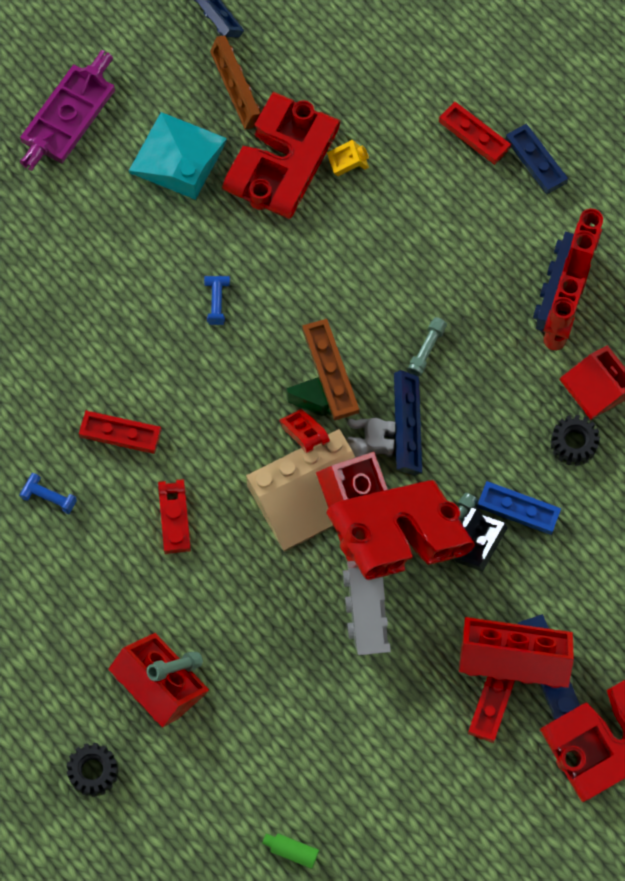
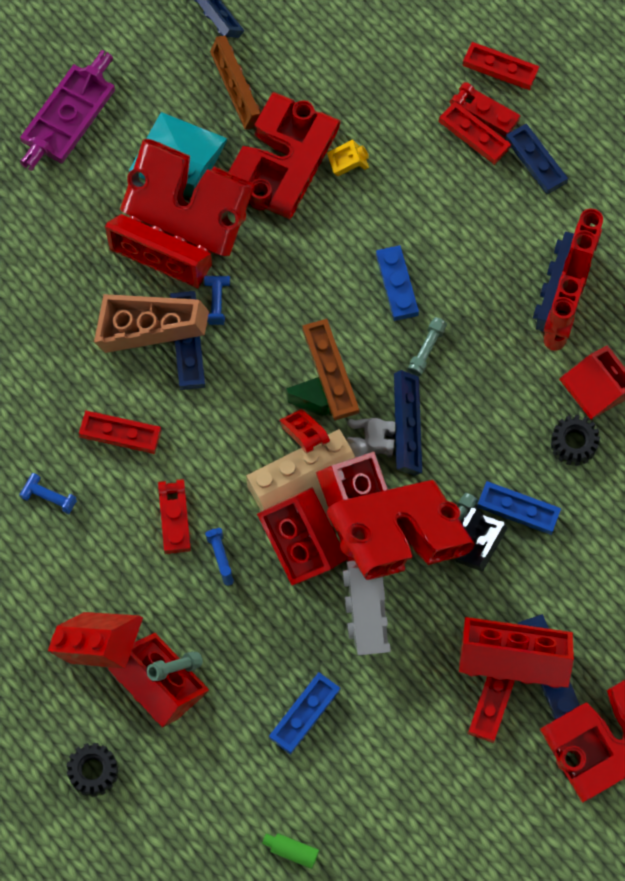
none -> red slope [48,612,143,669]
none -> nougat wedge [94,294,209,353]
none -> red slope [105,214,212,289]
none -> red connector [120,139,254,256]
none -> dark blue plate [170,291,205,390]
none -> blue piece [205,528,234,586]
none -> red slope [257,487,347,586]
none -> blue plate [269,672,341,755]
none -> blue plate [376,245,419,321]
none -> red plate [450,82,521,137]
none -> red plate [462,42,539,90]

